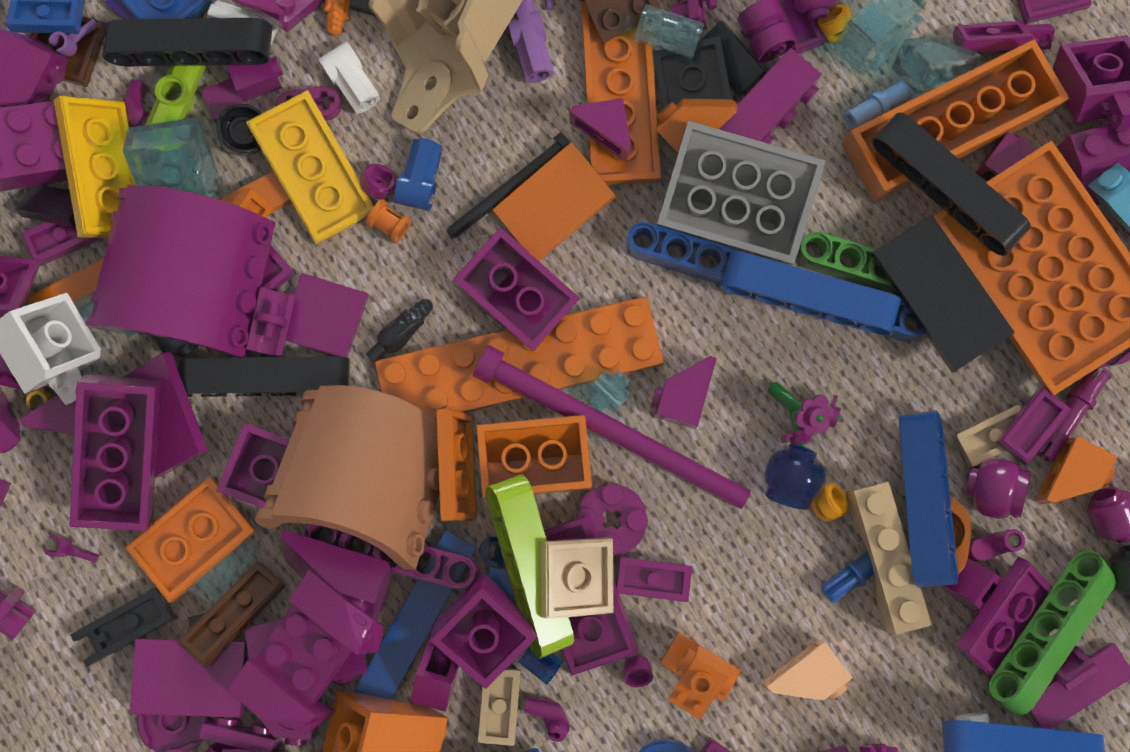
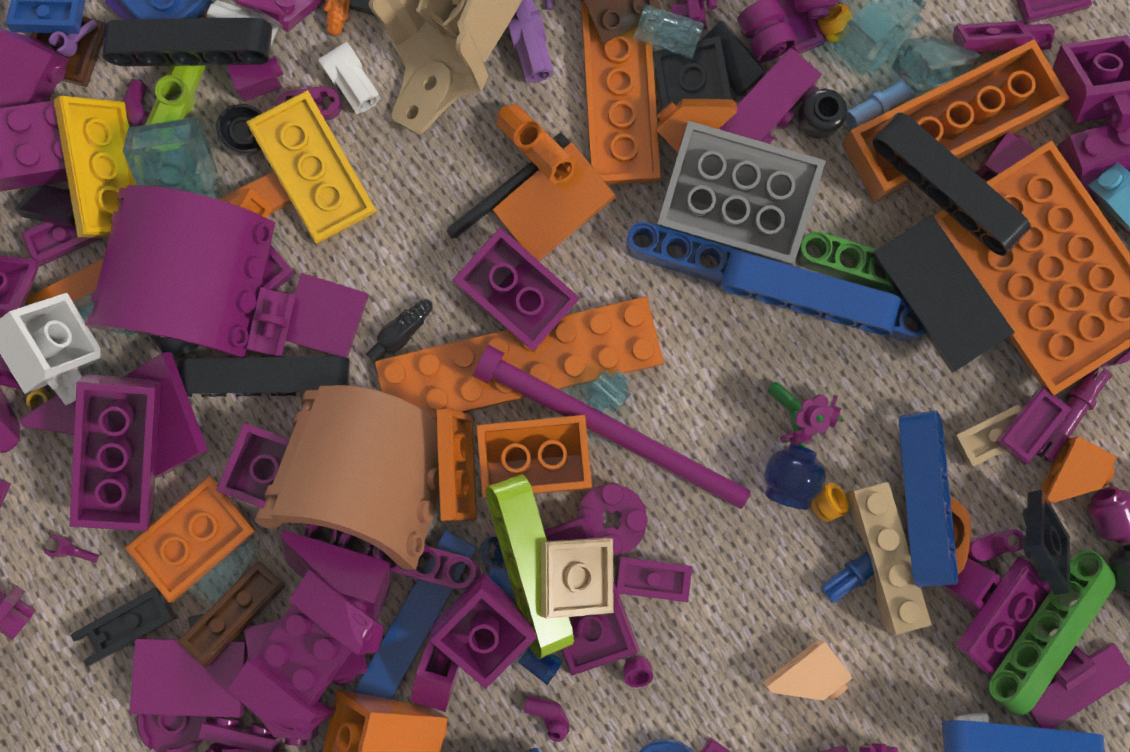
magenta tile [202,78,245,123] -> none
magenta tile [360,164,396,199] -> none
orange bush [366,199,412,244] -> none
blue piece [394,138,443,211] -> none
tan plate [478,668,521,746] -> none
magenta slope [569,98,631,162] -> none
magenta slope [650,356,717,429] -> none
orange tile [660,632,741,720] -> none
magenta piece [966,457,1031,519] -> none
none -> orange piece [495,103,576,184]
none -> black head [797,88,848,139]
none -> black plate [1022,490,1070,595]

